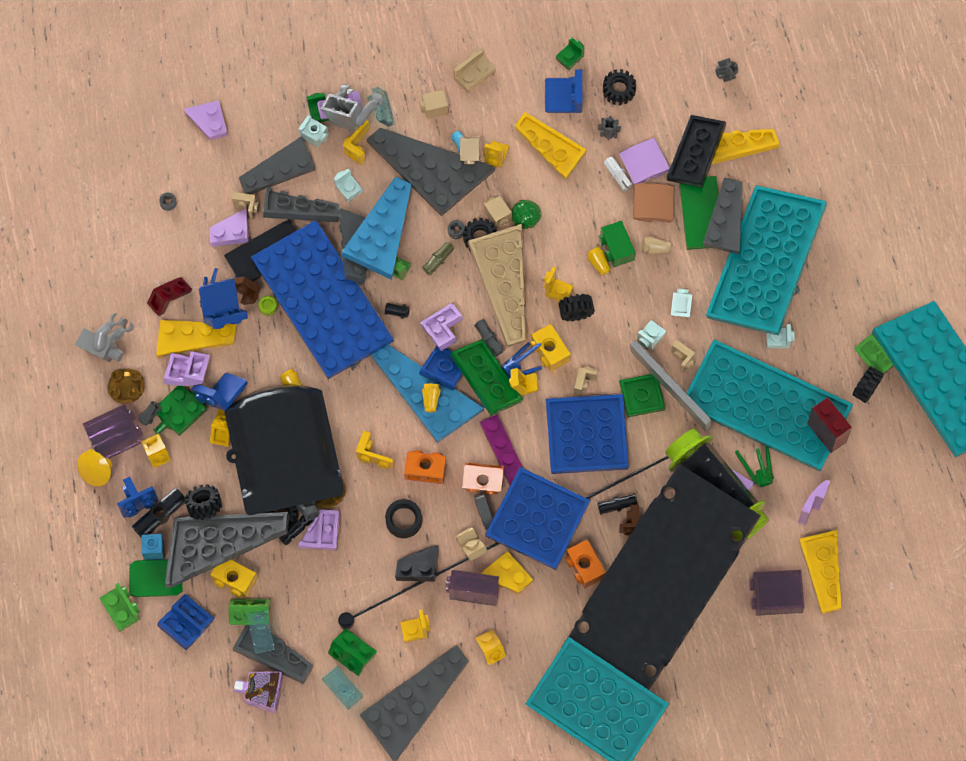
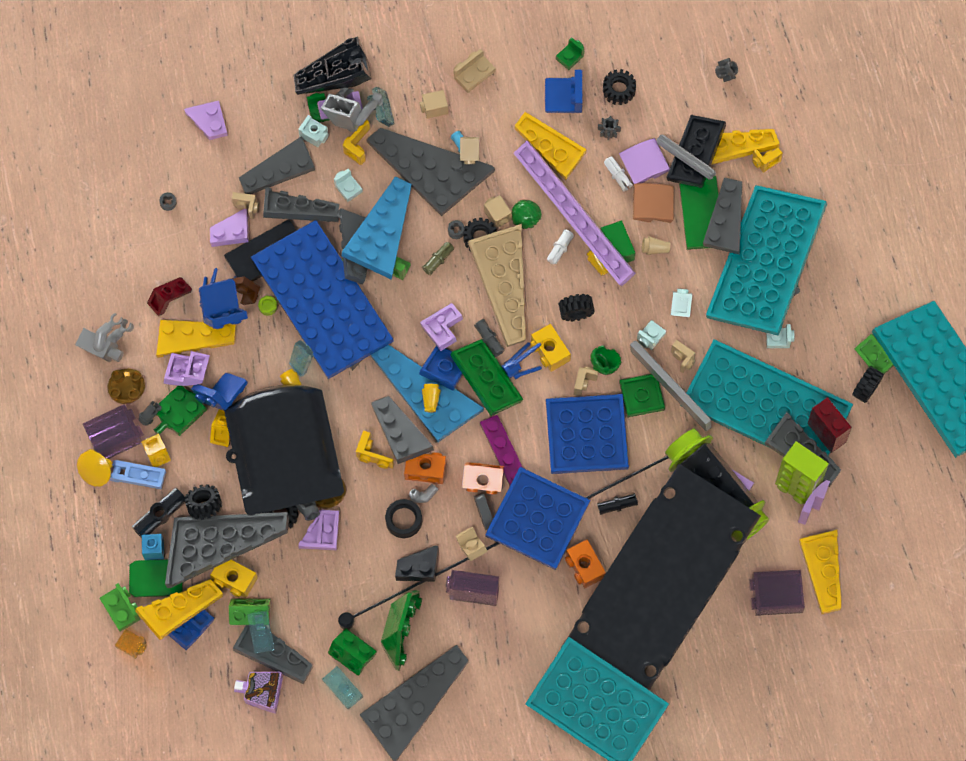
blue bracket [117,476,159,518] -> none
black axle [279,515,313,545] -> none
black pin [385,303,410,319] -> none
yellow bracket [400,609,430,643] -> none
yellow bracket [475,629,506,665] -> none
yellow wing [479,551,533,594] -> none
yellow bracket [484,140,509,168] -> none
yellow bracket [509,368,539,396] -> none
yellow bracket [543,267,573,302] -> none
reddish brown bracket [619,505,639,536] -> none
green plant [735,446,774,487] -> none
none -> light blue plate [109,460,166,490]
none -> clear yellow bracket [115,629,146,659]
none -> yellow wing [135,579,223,640]
none -> clear light blue plate [289,340,313,377]
none -> black wedge [293,36,372,95]
none -> dark grey wing [371,396,434,464]
none -> green wedge [381,590,422,671]
none -> light grey arm [409,484,438,503]
none -> lavender plate [514,141,636,286]
none -> white axle [547,230,574,265]
none -> green hair [590,345,622,375]
none -> light grey axle [656,135,716,179]
none -> yellow bracket [752,148,783,173]
none -> dark grey wing [765,412,841,487]
none -> lime brick [775,441,829,504]

